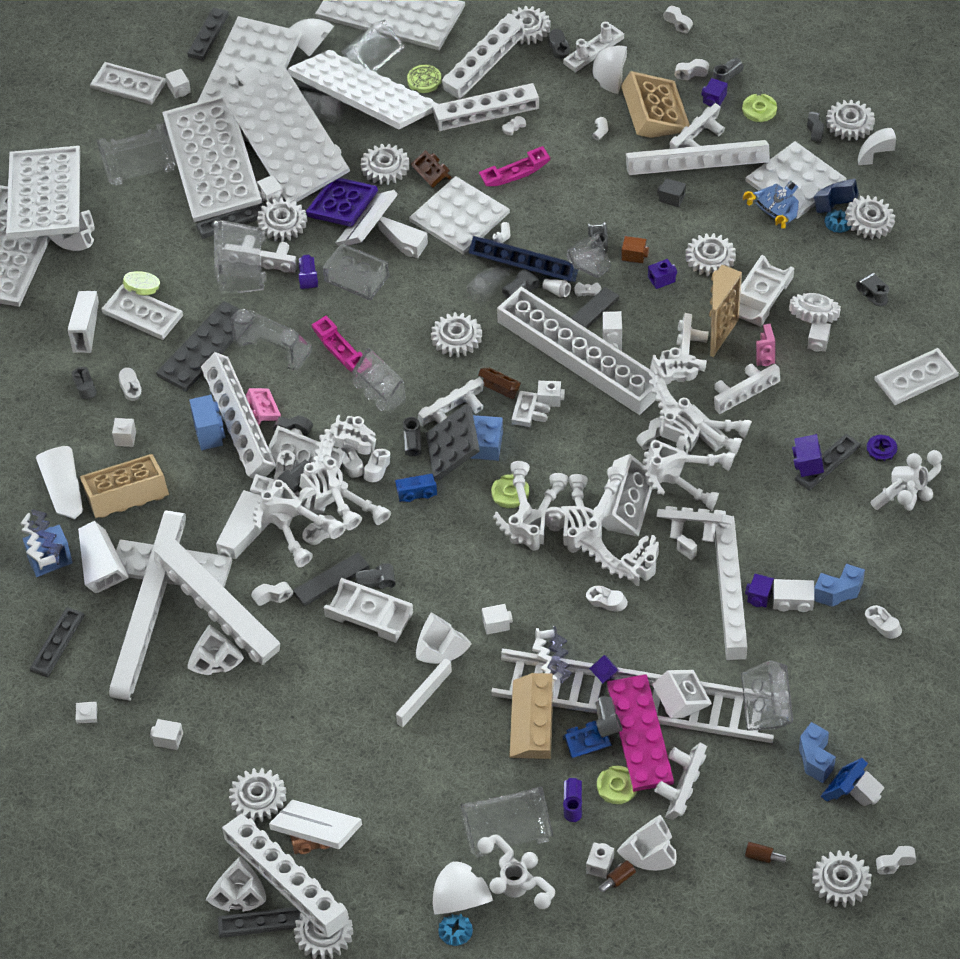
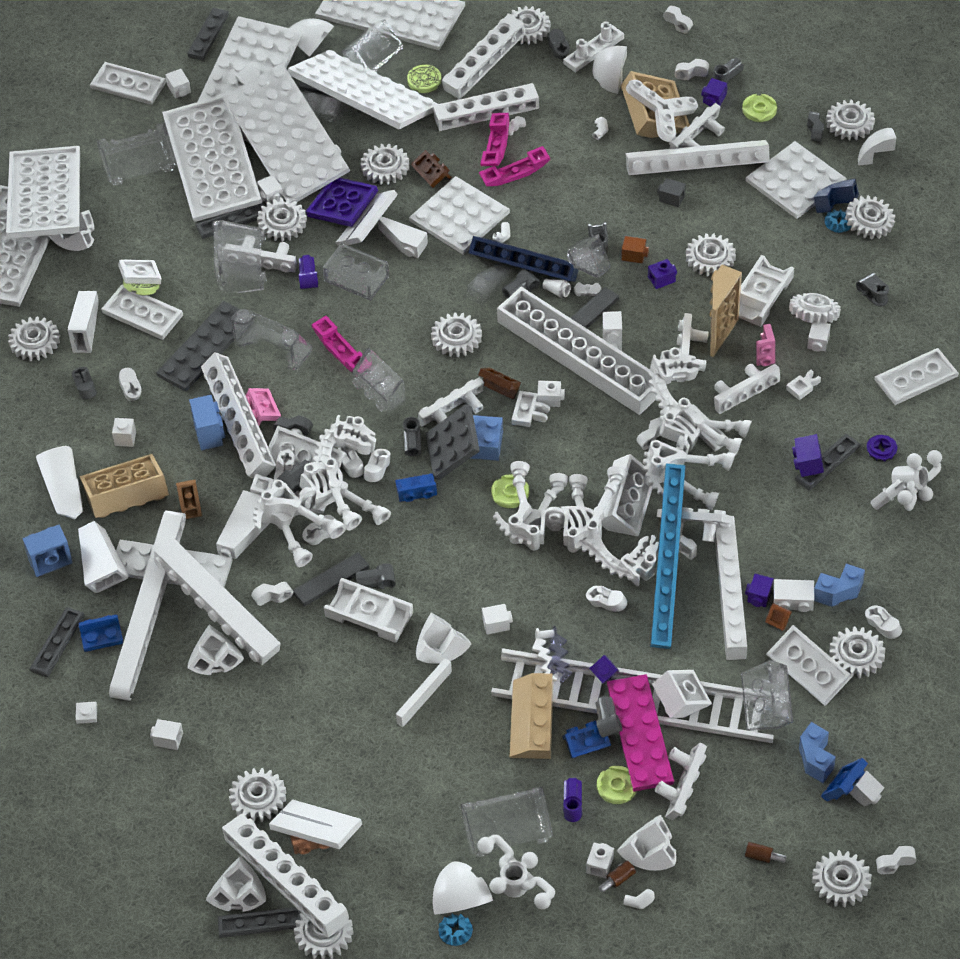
piece [21,510,63,570] -> none
medium blue torso [743,181,799,229] -> none
none -> white gear [8,316,60,361]
none -> blue bracket [78,615,123,652]
none -> white tile [118,260,161,284]
none -> medium nougat slope [176,480,202,519]
none -> dark pink slope [480,113,509,166]
none -> white arm [623,889,655,909]
none -> white piece [626,80,698,142]
none -> dark azure plate [650,463,685,649]
none -> dark orange tile [765,603,792,630]
none -> white tile [766,625,852,706]
none -> white plate [786,370,821,400]
none -> white gear [829,627,885,678]

